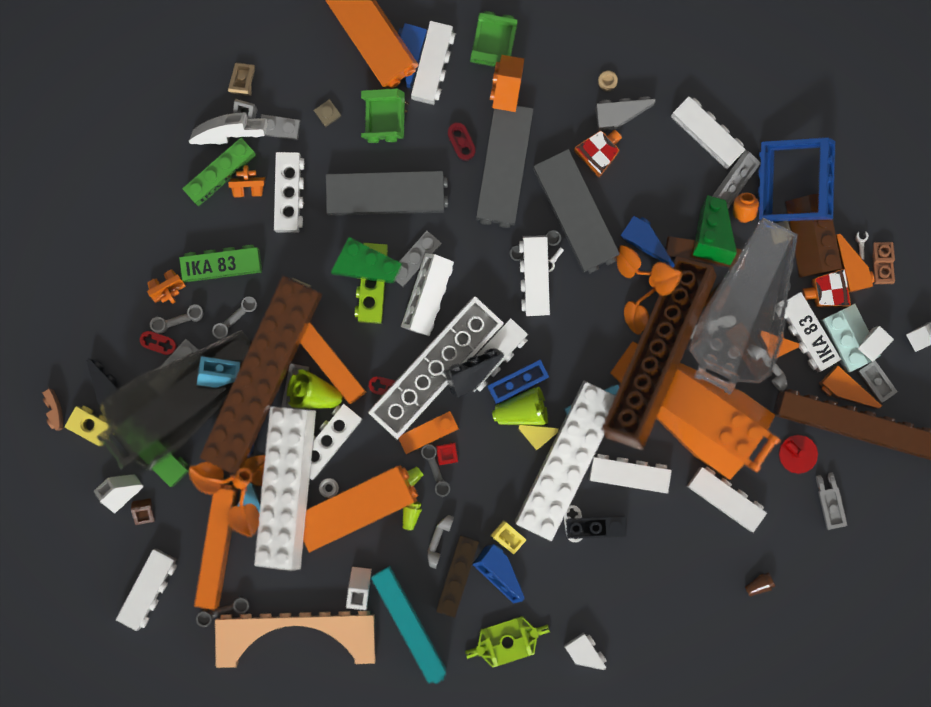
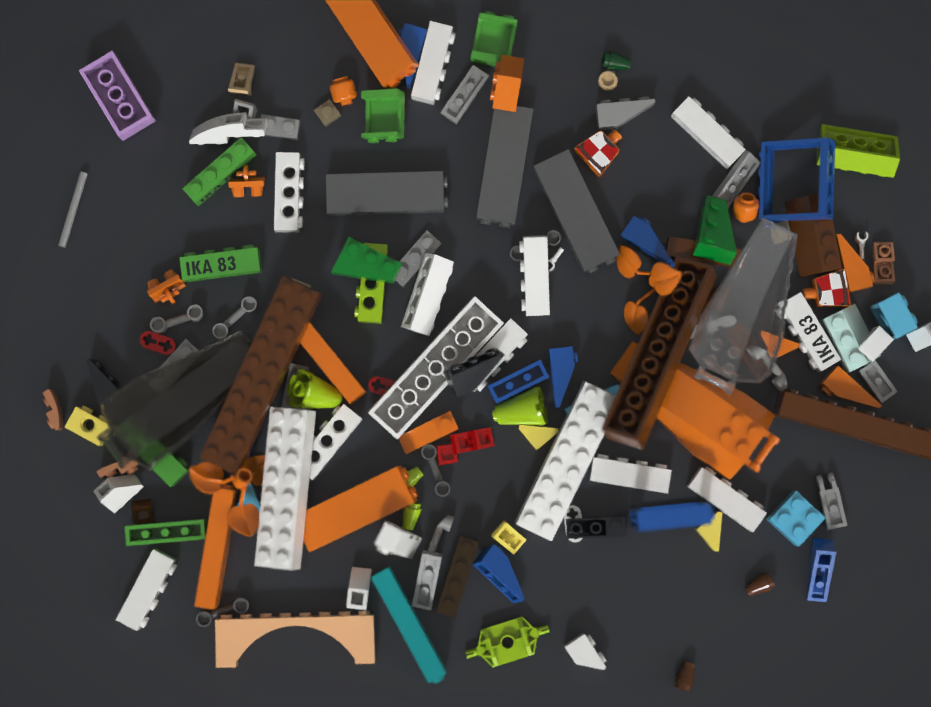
medium azure slope [196,357,240,388] -> none
white plate [319,478,339,498] -> none
dark red plate [448,123,475,161] -> none
red shield [779,435,818,474] -> none
none -> light grey bar [58,171,88,248]
none -> lavender brick [79,51,156,141]
none -> nougat slope [96,460,142,478]
none -> bright green brick [125,519,208,546]
none -> orange head [329,76,357,106]
none -> white wedge [375,521,422,559]
none -> light grey plate [412,550,443,610]
none -> light grey plate [440,65,489,125]
none -> red slope [450,427,495,454]
none -> blue slope [548,346,578,408]
none -> dark green cone [601,50,631,70]
none -> blue window [630,502,715,531]
none -> reddish brown cone [674,661,695,692]
none -> light yellow slope [695,511,722,552]
none -> medium azure brick [766,490,825,547]
none -> blue slope [807,538,836,602]
none -> lime slope [816,124,900,178]
none -> medium azure brick [870,293,918,339]

